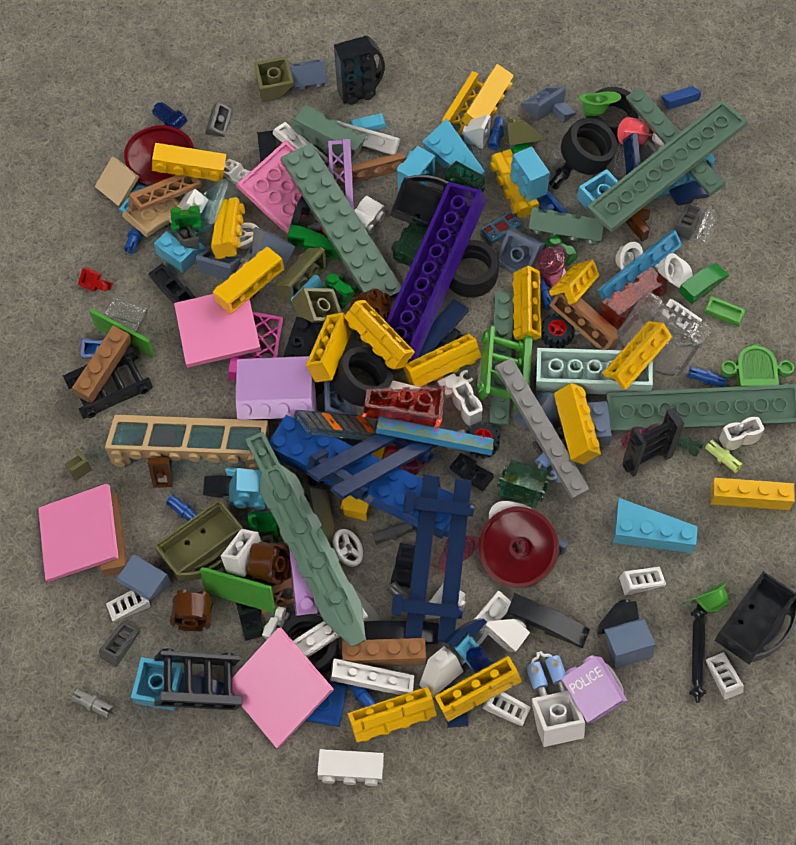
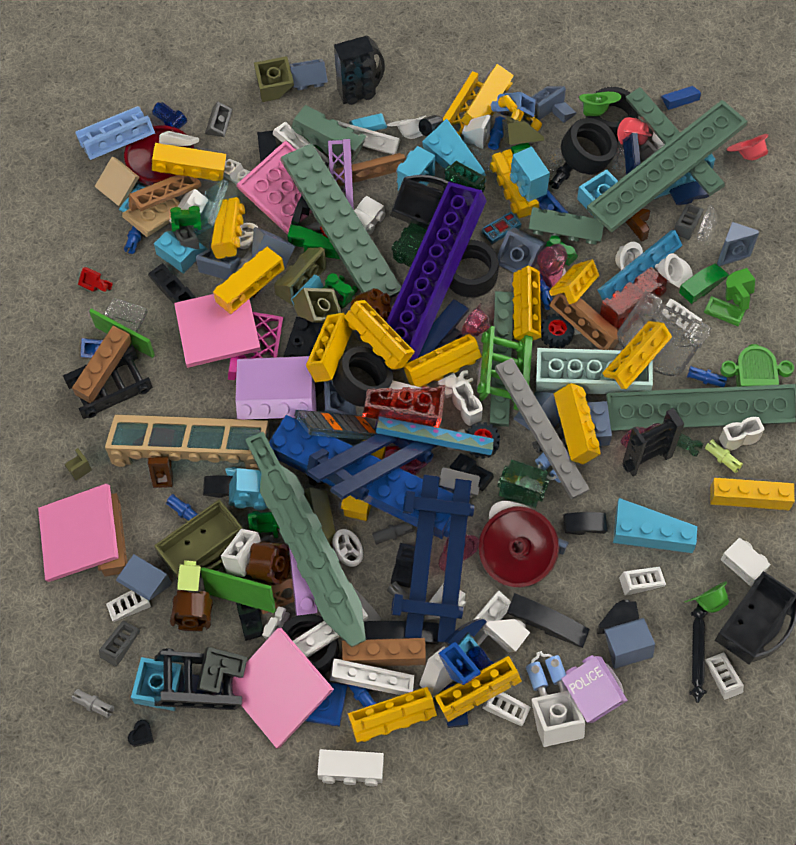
none -> light blue fence [75,106,155,160]
none -> black tile [128,720,154,747]
none -> white slope [159,131,199,146]
none -> yellowish green brick [177,560,201,591]
none -> pearl dark grey plate [197,647,247,694]
none -> white piece [387,115,426,139]
none -> black brick [418,115,443,136]
none -> blue slope [438,642,481,685]
none -> light grey bracket [439,467,480,498]
none -> clear pink piece [462,303,490,336]
none -> torso [491,92,542,131]
none -> black slope [563,512,608,535]
none -> sand blue slope [717,222,759,266]
none -> white brick [721,538,771,587]
none -> bright green brick [725,268,755,311]
none -> coral piece [727,134,768,160]

